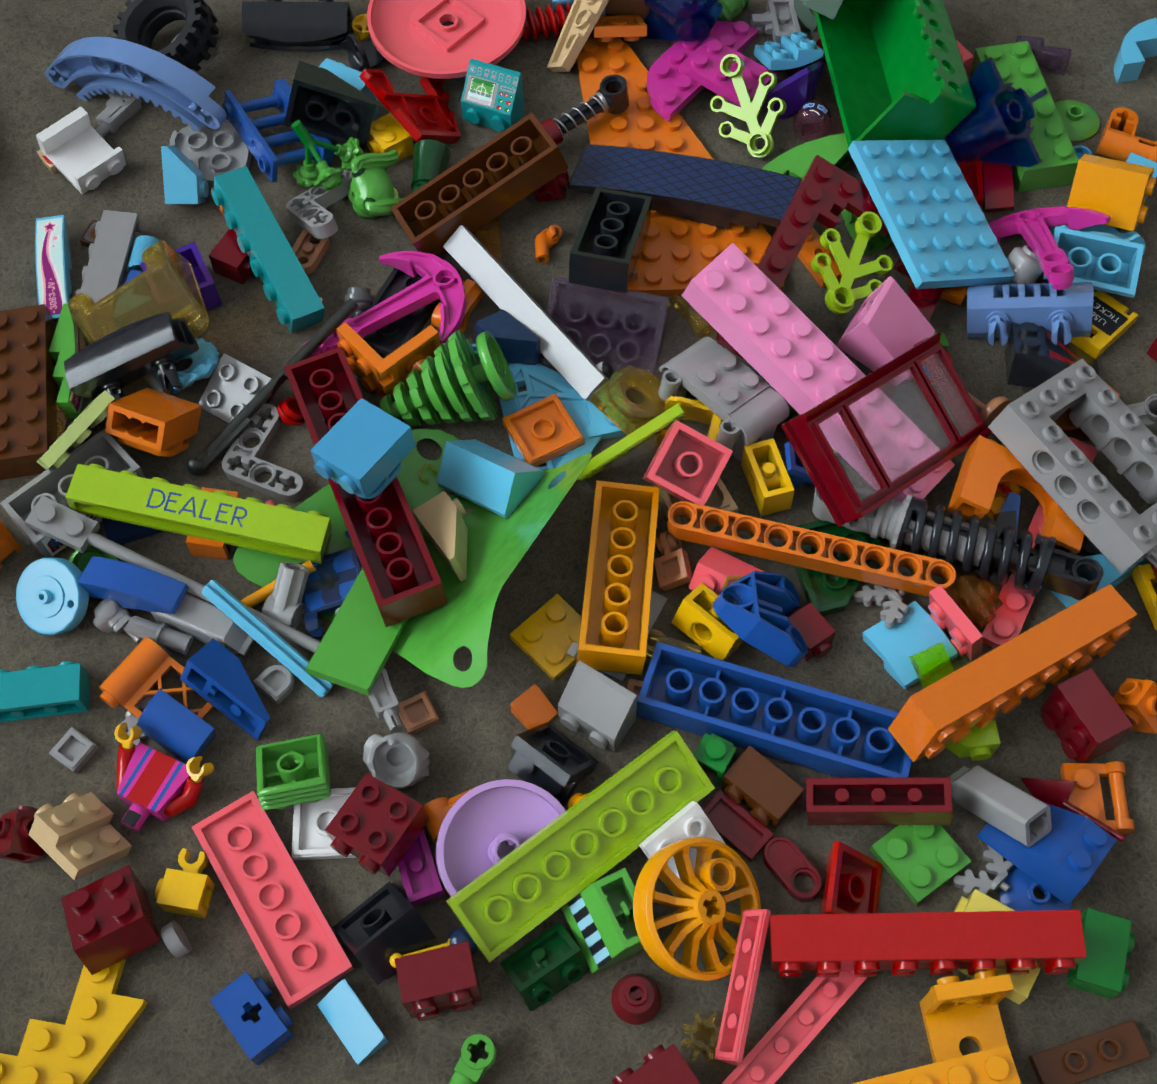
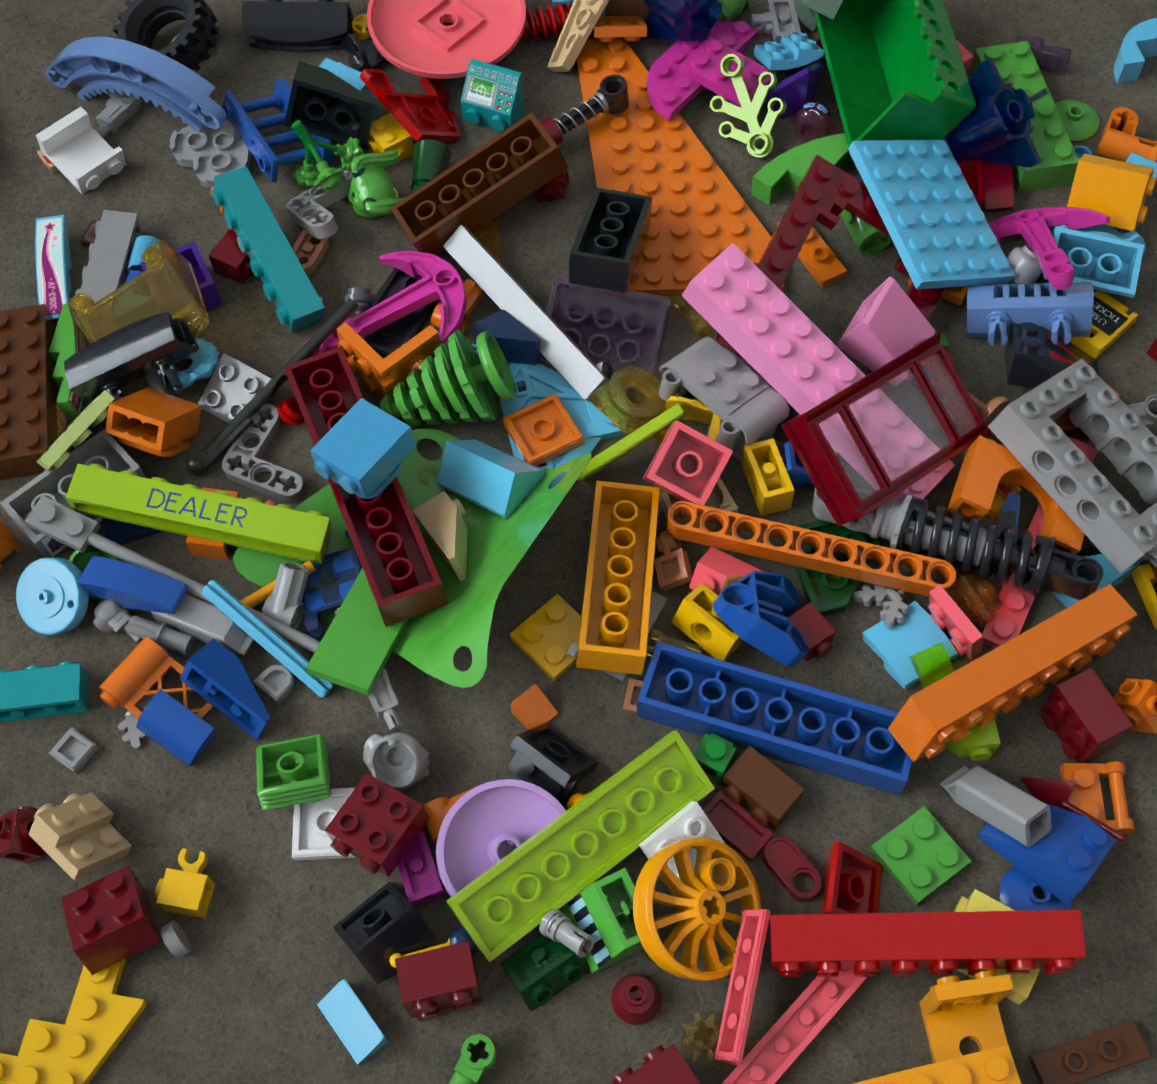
torso [114,722,214,832] -> none
medium azure slope [161,145,209,204] -> none
coral plate [192,791,354,1010] -> none
blue brick [210,971,294,1065] -> none
nougat tile [398,691,440,735] -> none
orange arm [535,224,563,264] -> none
light grey slope [558,660,637,751] -> none
slope [568,144,802,230] -> none
dark red brick [806,777,953,825] -> none
lime plant [811,211,893,315] -> none
light grey animal [953,845,1013,896] -> none
green brick [1067,908,1135,999] -> none
none -> light grey pin [539,909,595,958]

